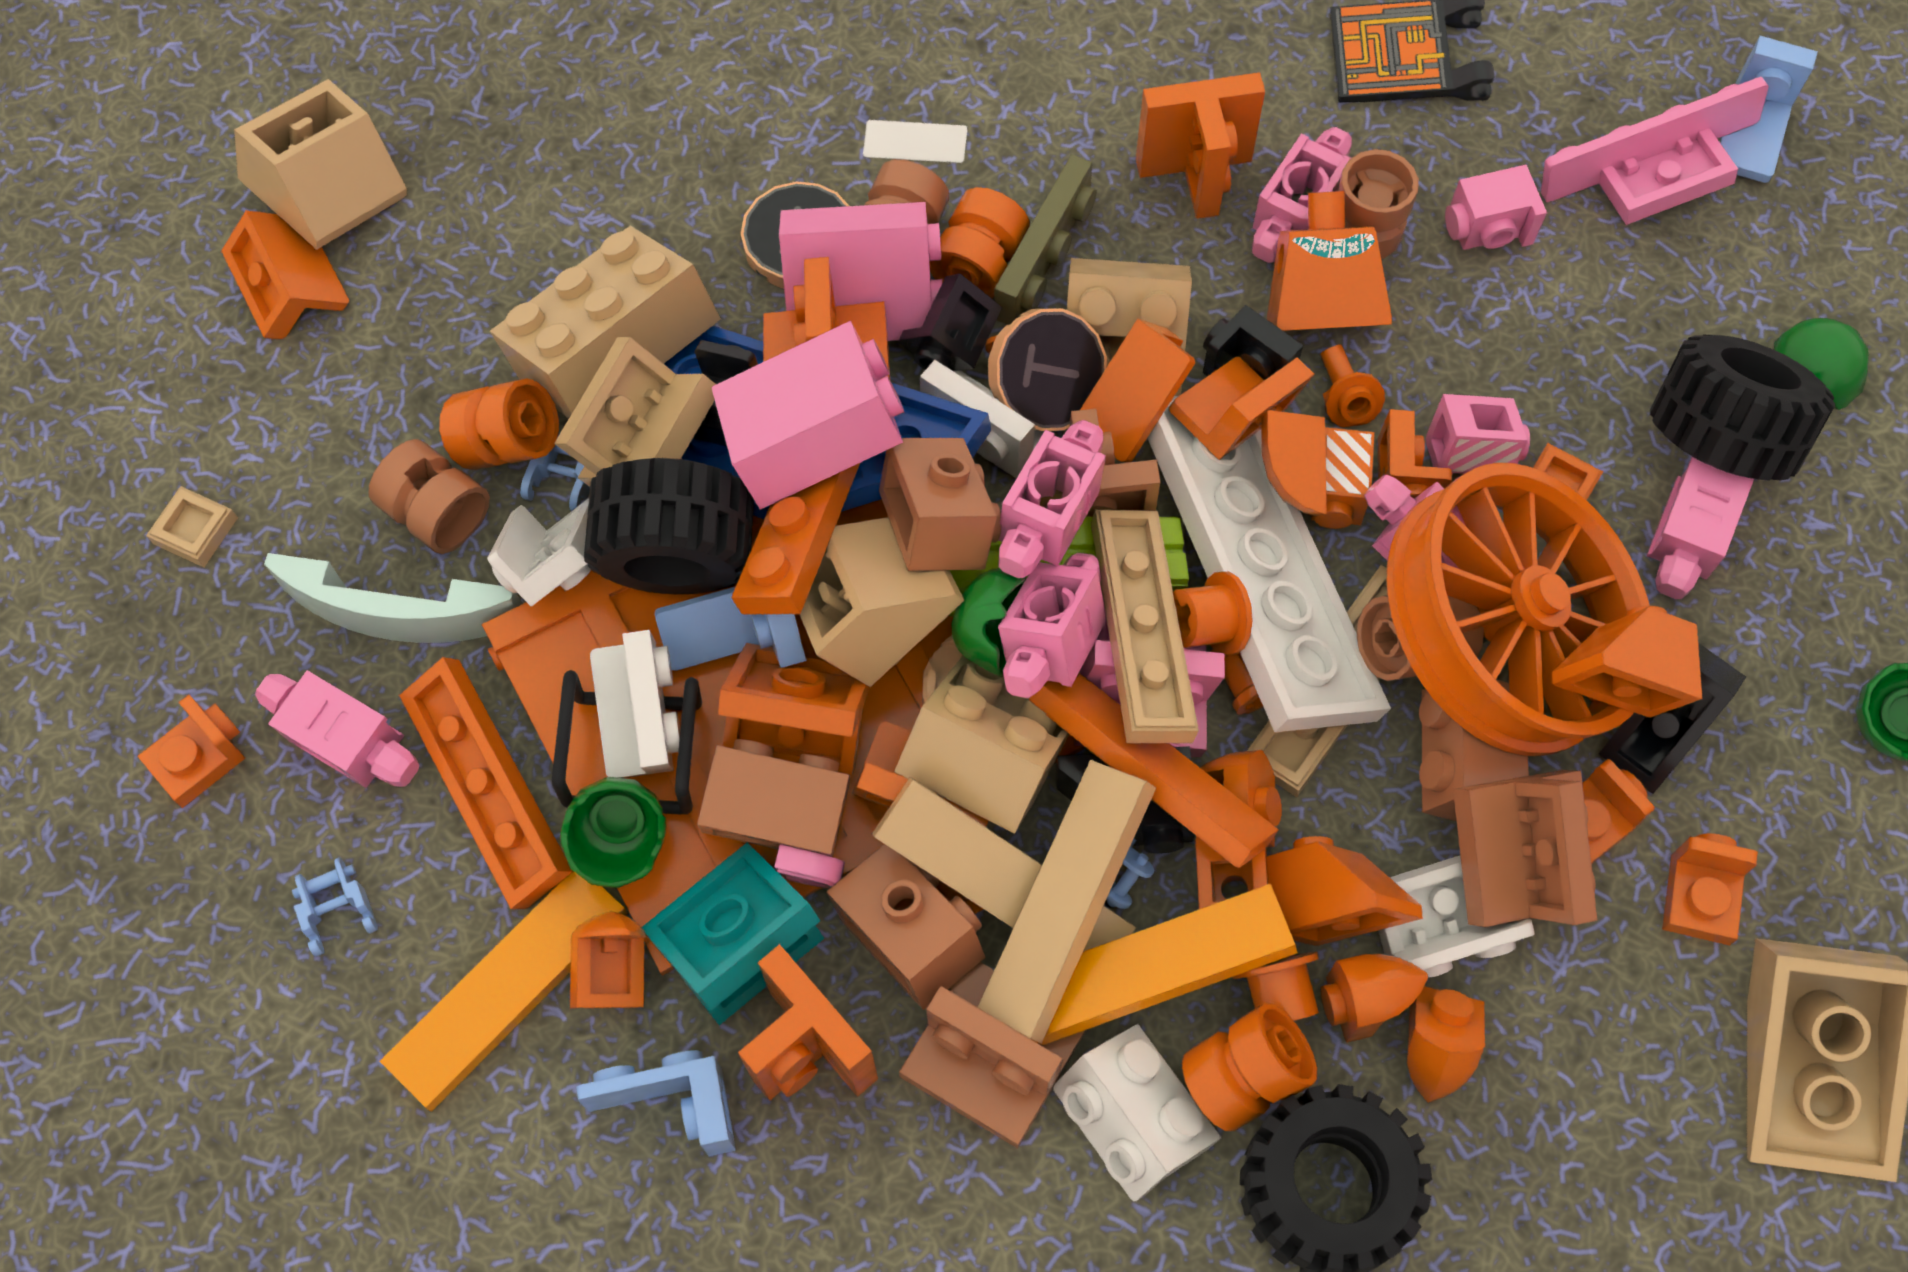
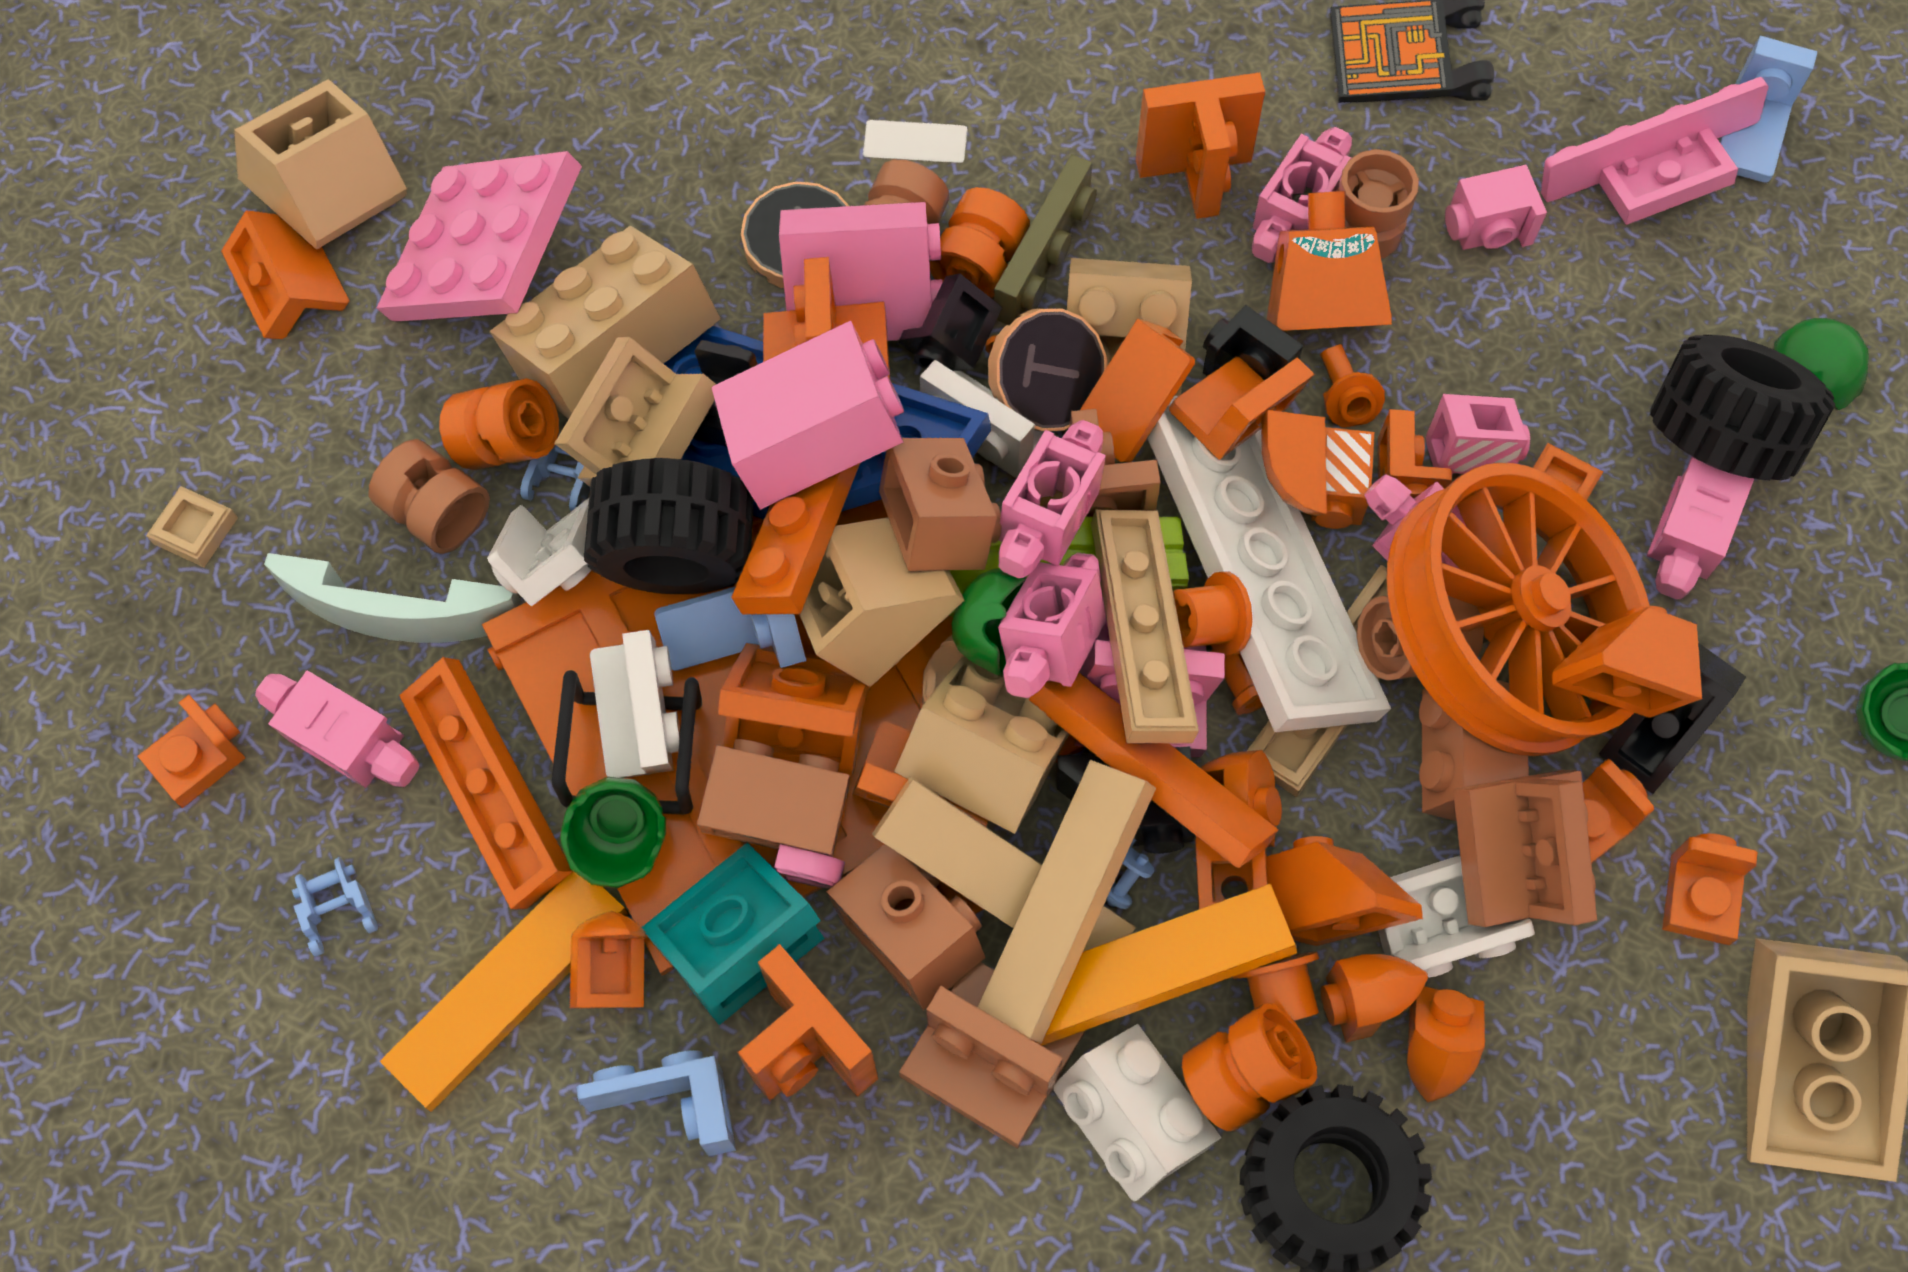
none -> bright pink plate [377,151,582,322]

